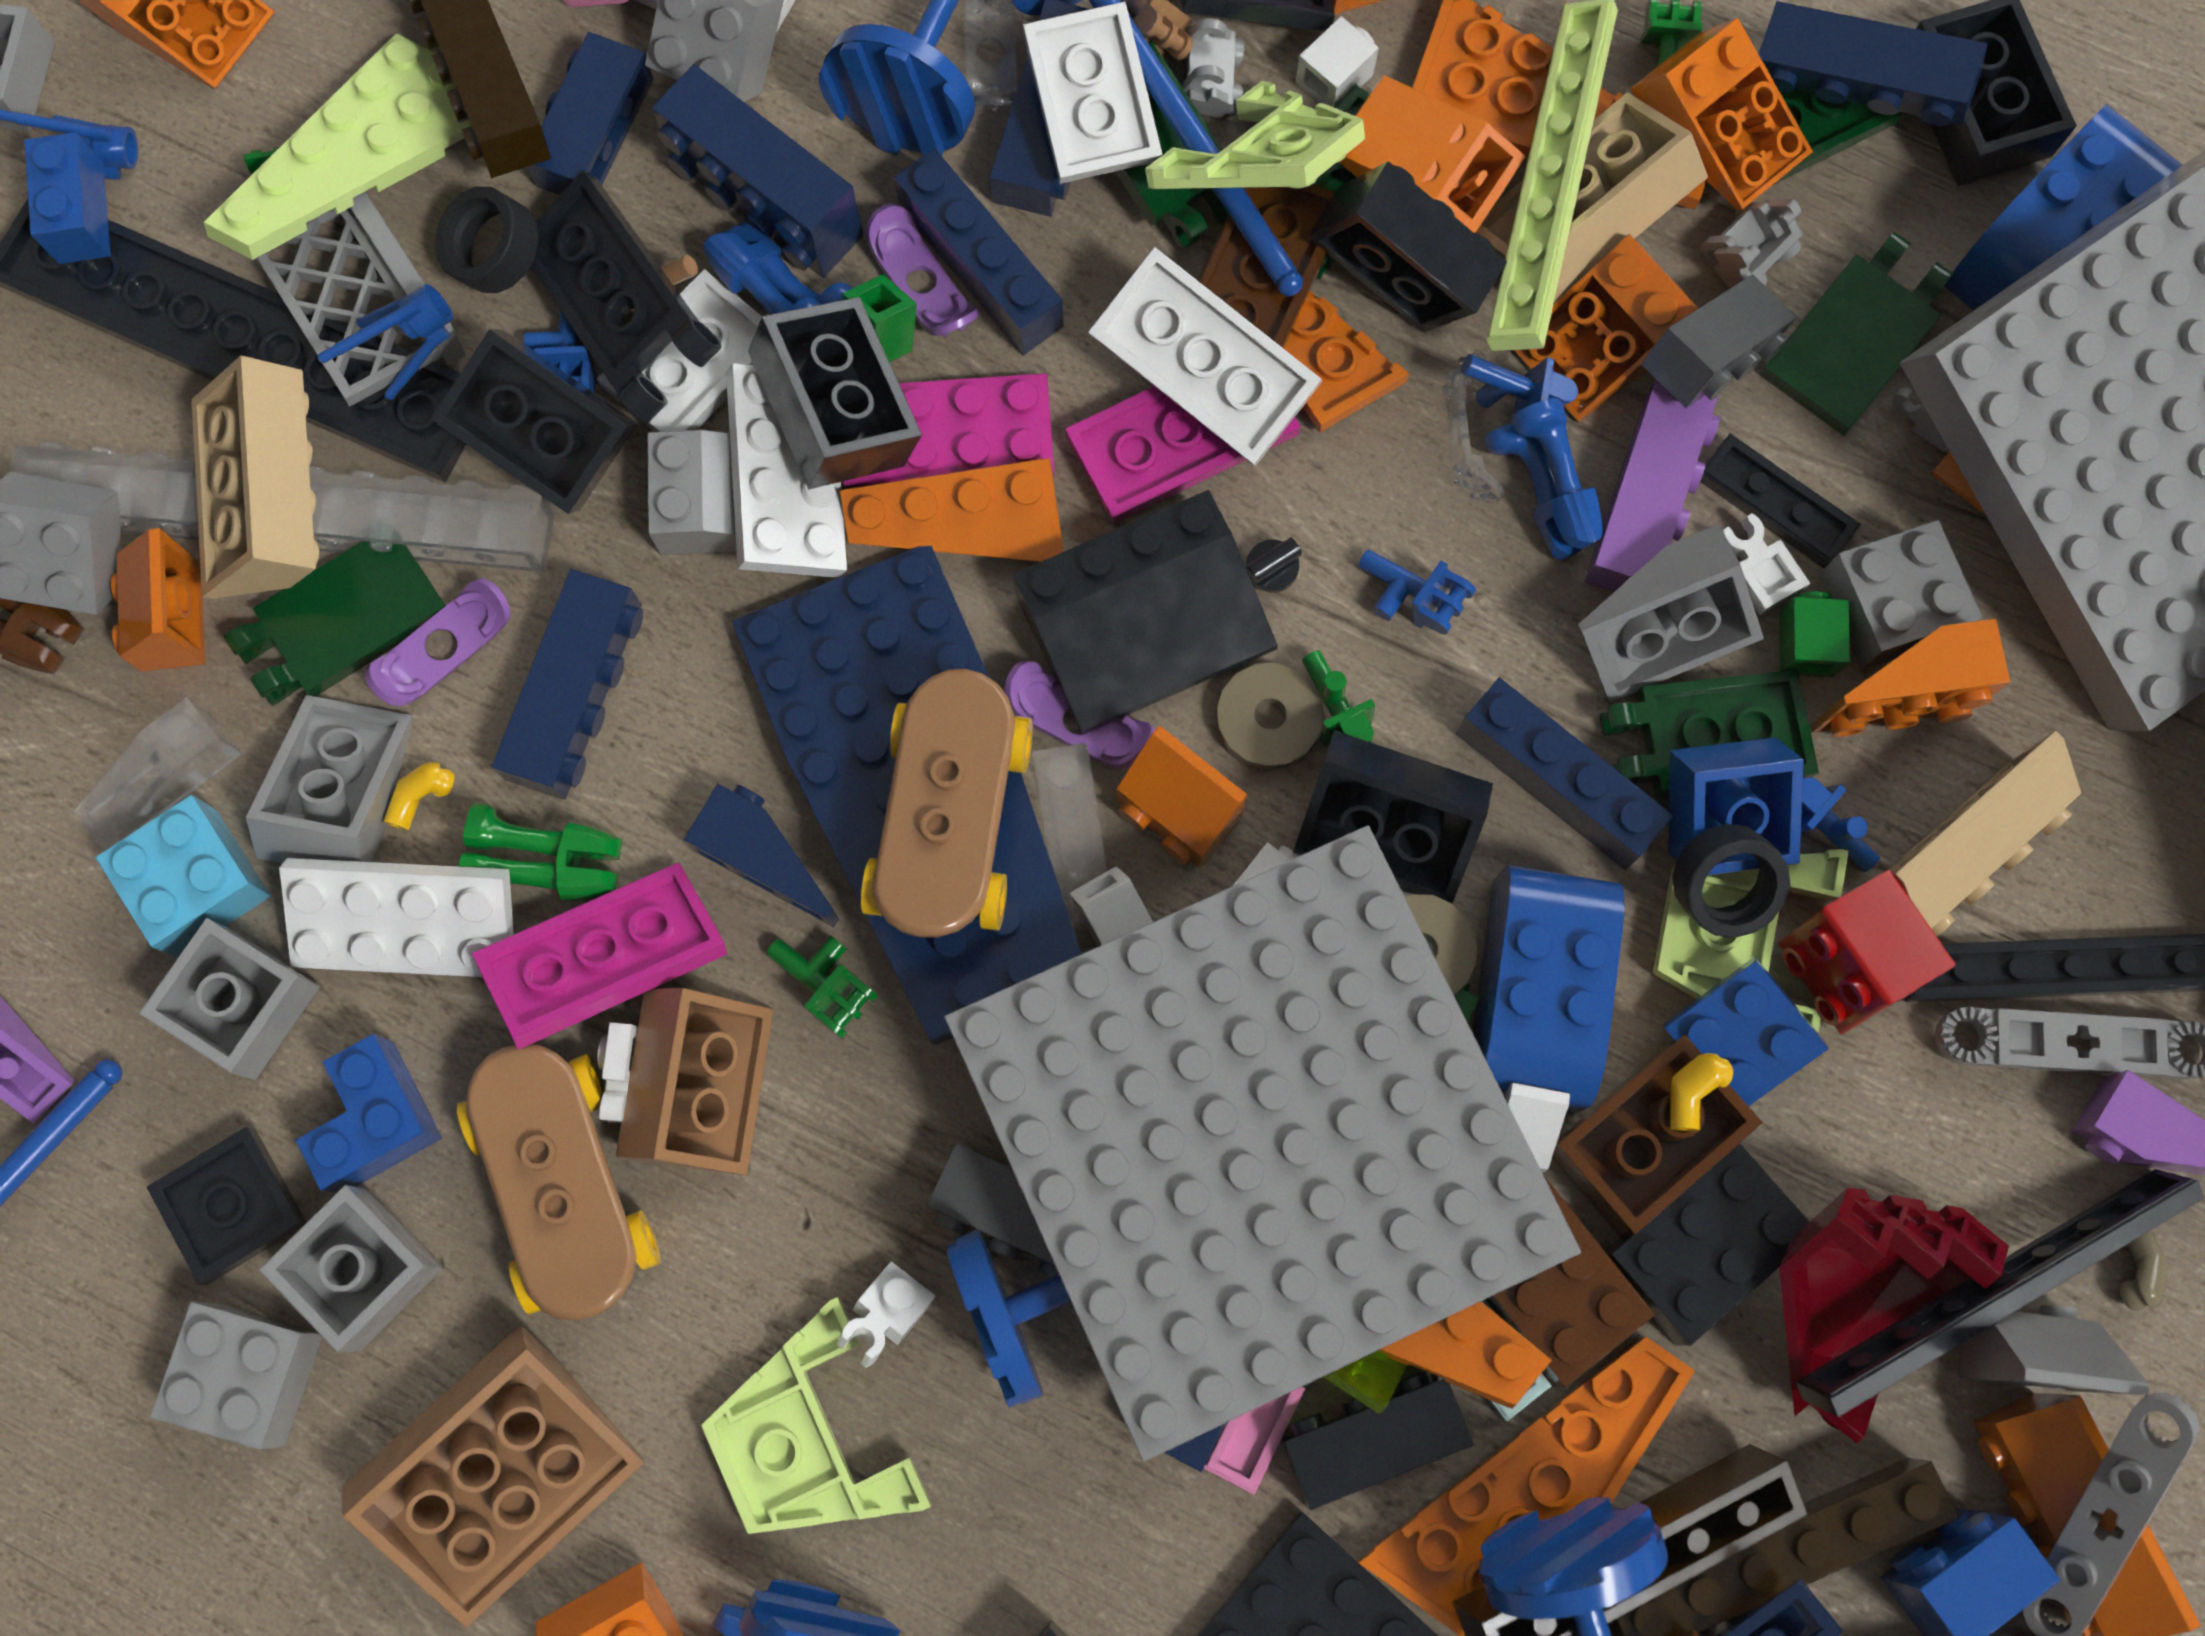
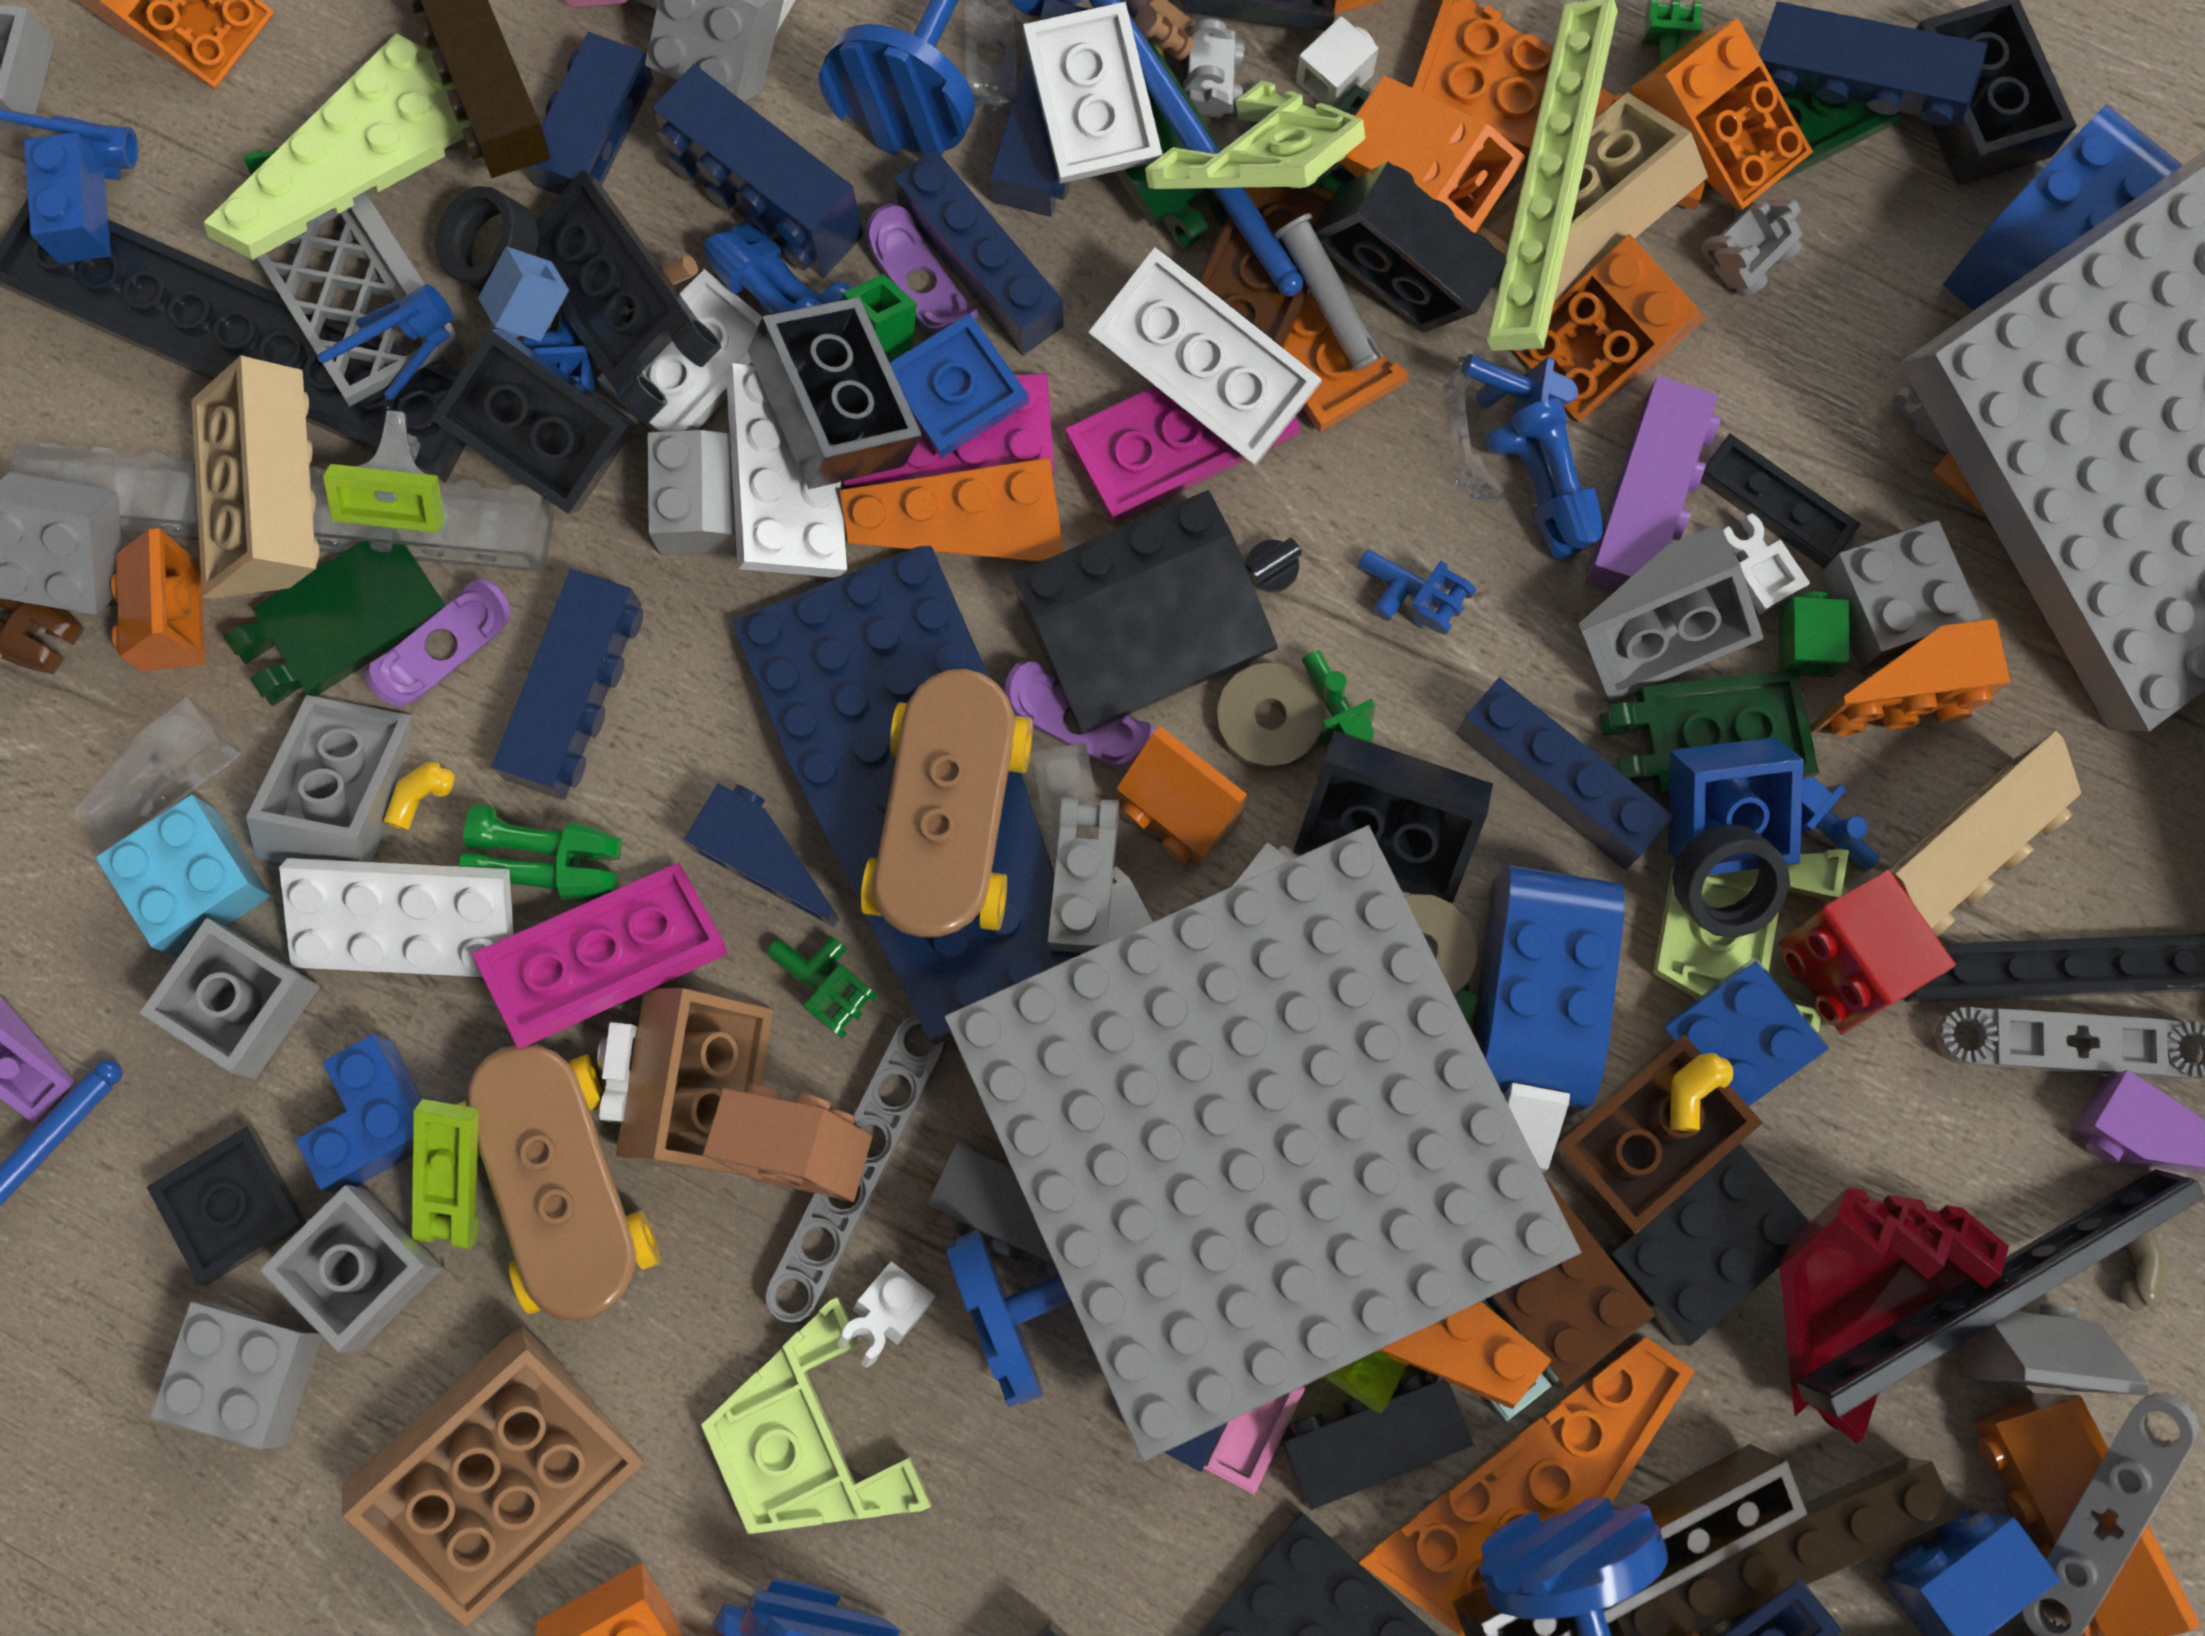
dark grey brick [1641,274,1797,408] -> none
dark green tile [1760,232,1953,436] -> none
none -> lime piece [323,410,445,533]
none -> lime plate [412,1099,479,1250]
none -> medium blue brick [478,246,569,342]
none -> nougat brick [703,1084,873,1202]
none -> light grey beam [766,1015,947,1323]
none -> blue plate [890,313,1029,458]
none -> light grey plate [1048,797,1119,953]
none -> light grey pin [1273,213,1384,373]

